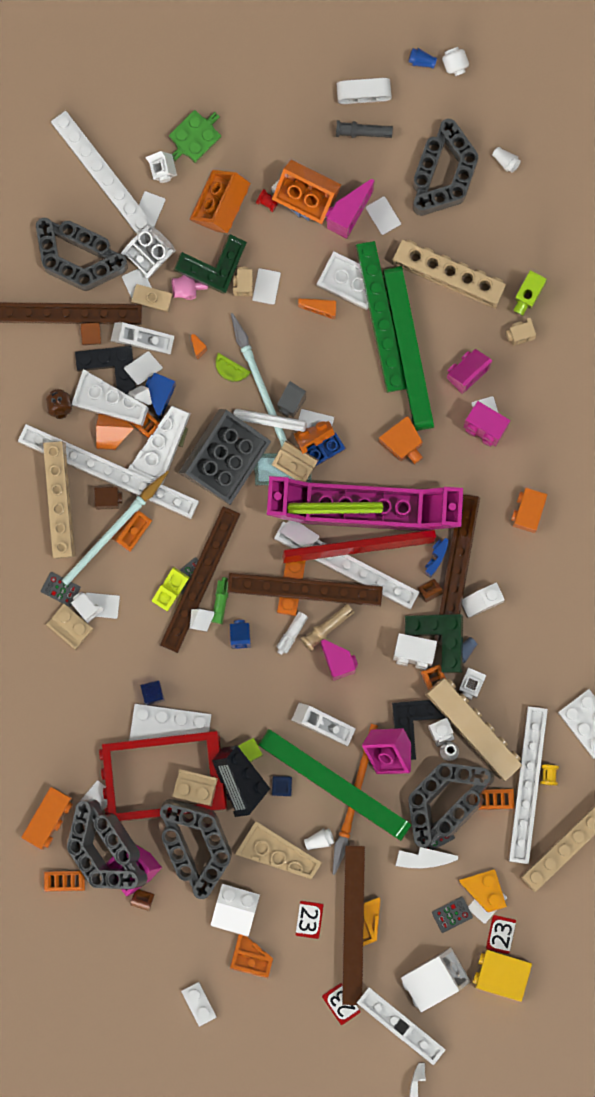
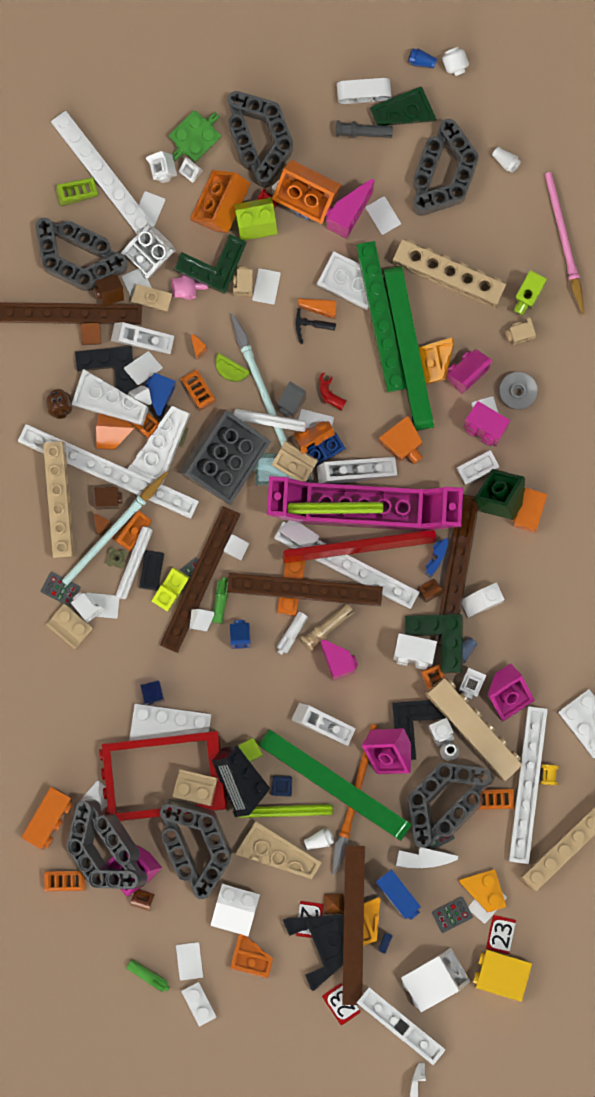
none -> lime slope [56,178,98,206]
none -> dark orange slope [93,514,111,536]
none -> reddish brown brick [94,275,124,306]
none -> olive plate [106,548,127,569]
none -> white axle [116,526,153,599]
none -> bright green piece [126,959,170,992]
none -> black tile [139,550,164,591]
none -> white sticker [176,942,203,981]
none -> white slope [178,157,203,183]
none -> orange slope [181,369,216,411]
none -> white slope [224,534,249,561]
none -> dark grey piece [228,91,293,187]
none -> lime slope [234,198,278,241]
none -> lime axle [238,804,333,818]
none -> black wing [283,914,344,991]
none -> black piece [295,308,336,344]
none -> white slope [316,457,398,484]
none -> red piece [318,372,347,411]
none -> dark orange slope [324,894,344,914]
none -> dark green wing [370,86,437,126]
none -> blue brick [375,869,421,920]
none -> dark blue tile [378,933,393,954]
none -> light orange wing [419,337,455,385]
none -> white plate [457,450,500,485]
none -> dark green slope [474,469,525,520]
none -> dark pink slope [488,663,535,722]
none -> light grey dish [499,372,538,410]
none -> bright pink piece [545,172,584,315]

